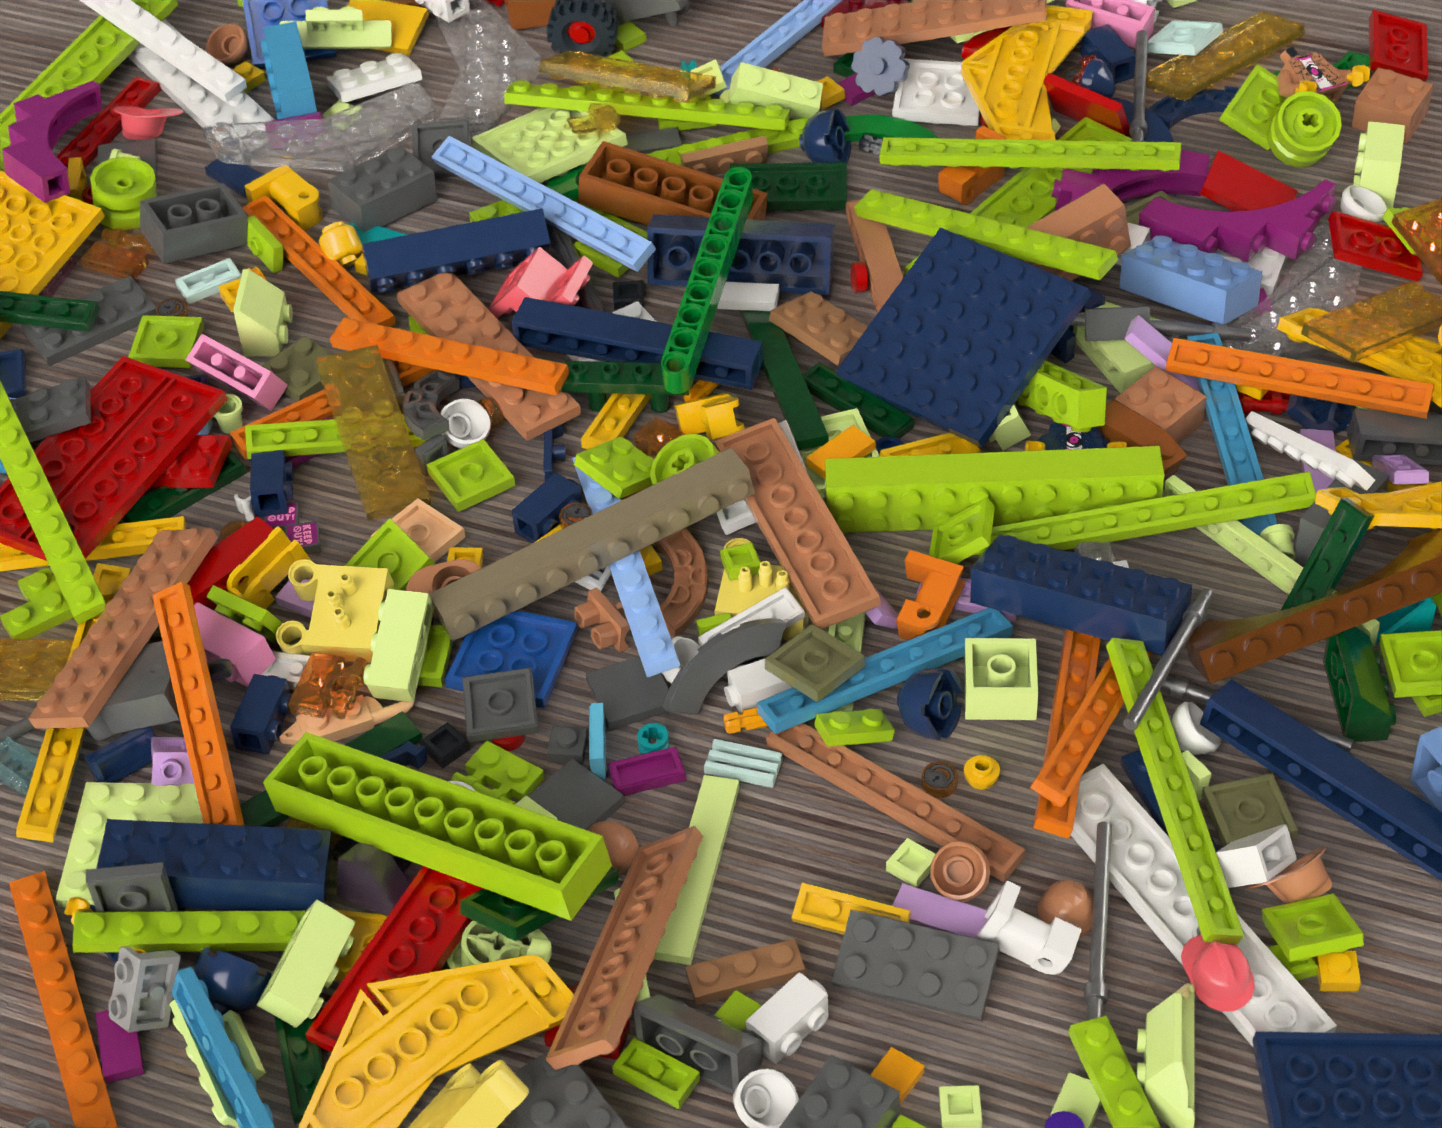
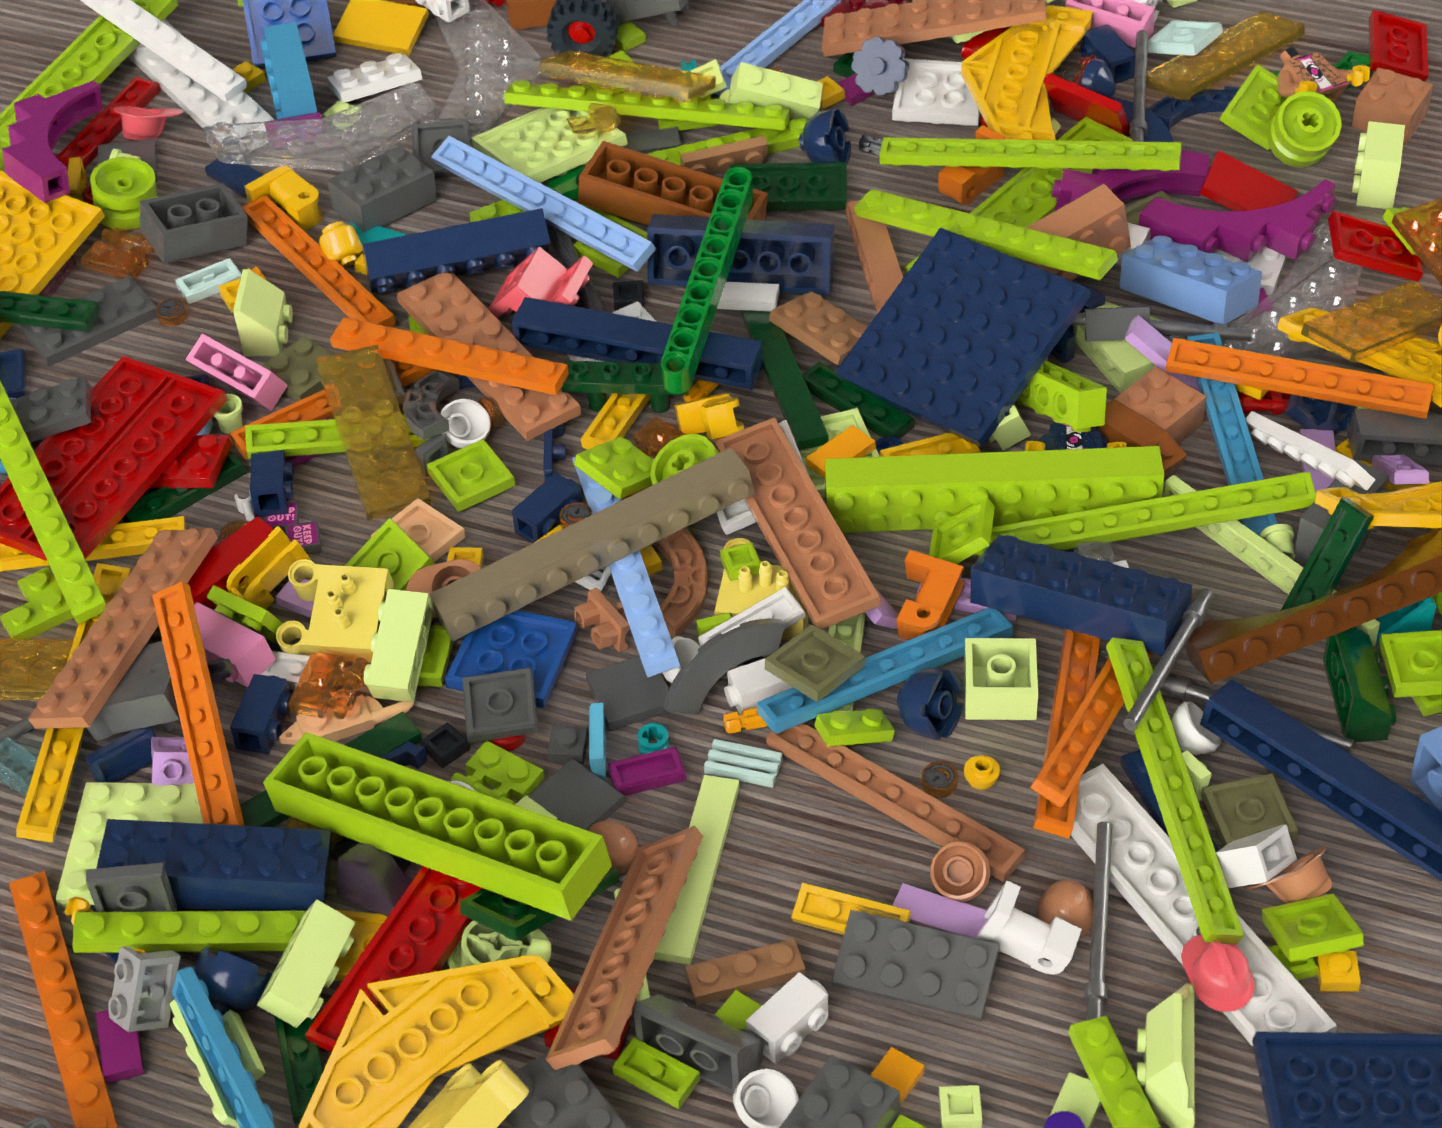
lime plate [128,315,204,368] -> none
nougat piece [206,24,249,66] -> none
lime plate [247,215,283,273] -> none
yellowish green bracket [280,7,392,49] -> none
green tile [844,114,938,142] -> none
red tile [850,262,868,293] -> none
yellowish green plate [886,838,936,888] -> none
white piece [1340,185,1387,224] -> none

